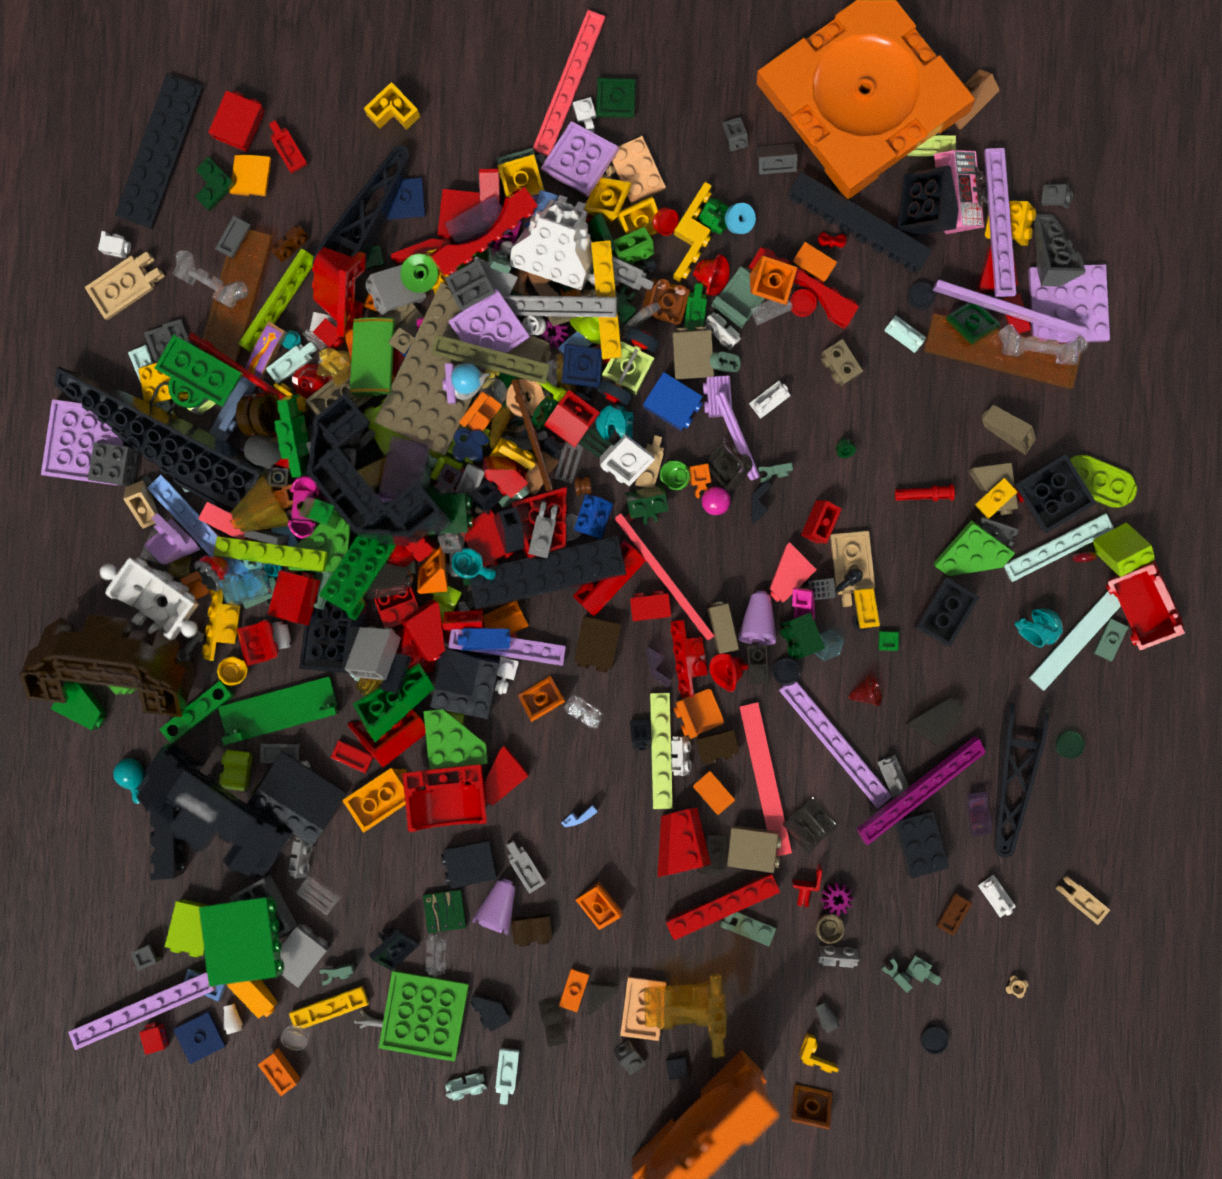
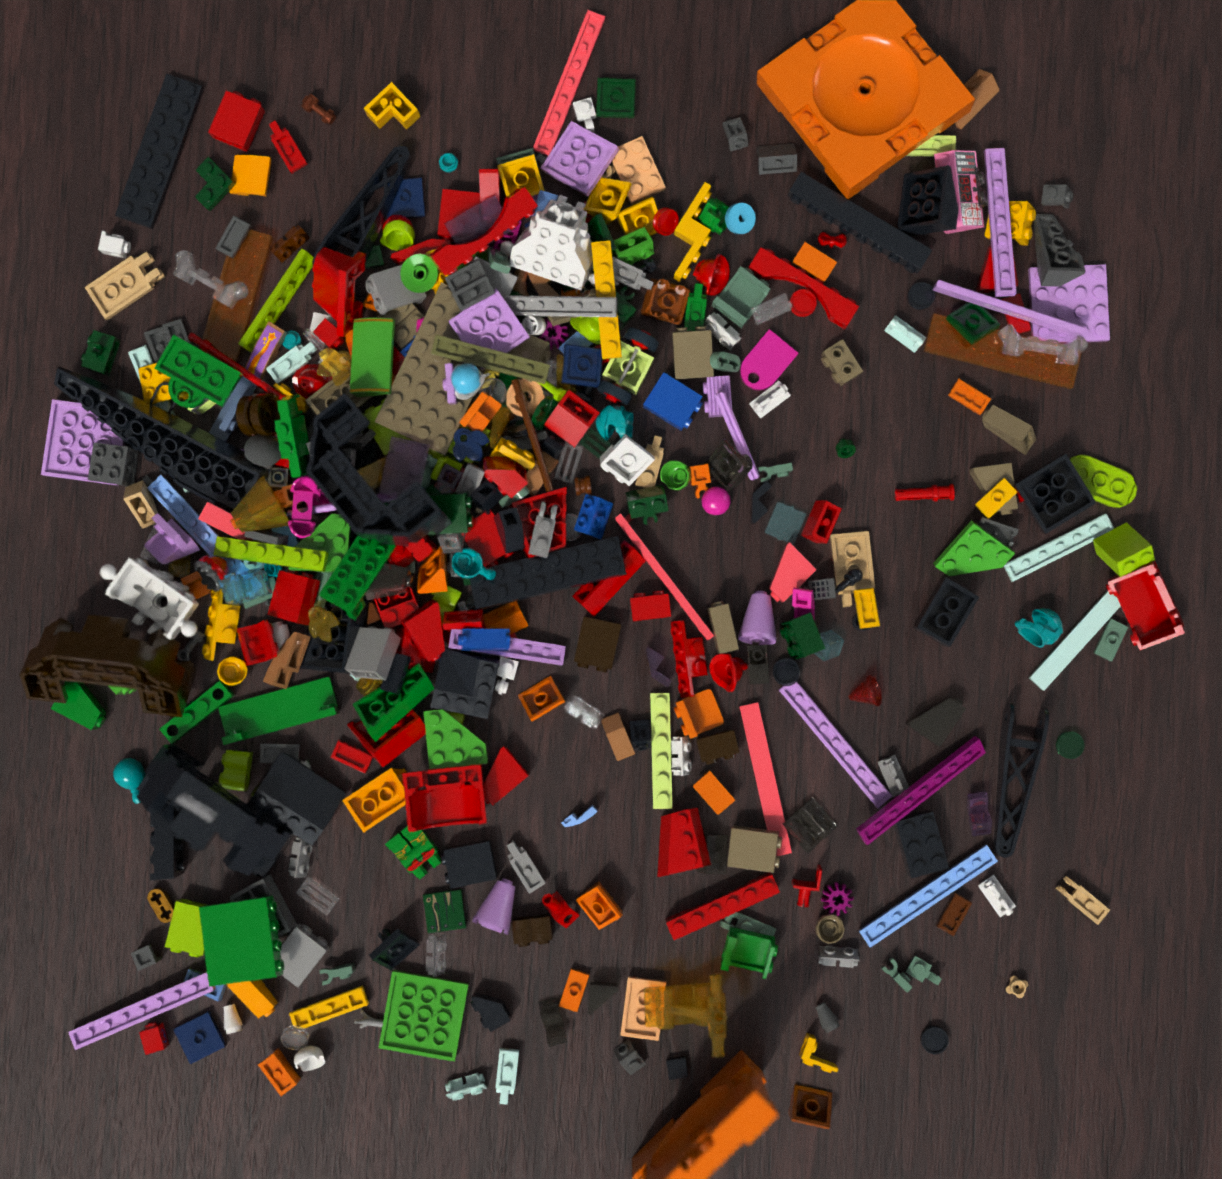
green slope [299,497,341,529] -> none
dark tan bracket [389,327,414,354] -> none
clear tile [624,302,661,331] -> none
orange slope [749,256,798,305] -> none
green tile [878,631,899,651] -> none
dark red piece [1072,551,1097,563] -> none
none -> dark green brick [81,330,121,376]
none -> pearl gold beam [147,887,175,923]
none -> medium nougat slope [263,632,311,689]
none -> white hair [294,1046,325,1072]
none -> copper bar [301,94,336,125]
none -> clear yellow plate [308,606,340,642]
none -> reddish brown slope [367,602,382,626]
none -> lime piece [380,214,415,251]
none -> green hips [385,826,442,880]
none -> teal plate [439,153,458,172]
none -> red bracket [542,891,580,928]
none -> medium nougat slope [601,713,635,761]
none -> green panel [720,927,778,979]
none -> dark pink tile [740,329,799,390]
none -> clear light blue piece [764,502,806,545]
none -> light blue plate [858,844,998,948]
none -> orange plate [948,379,991,415]

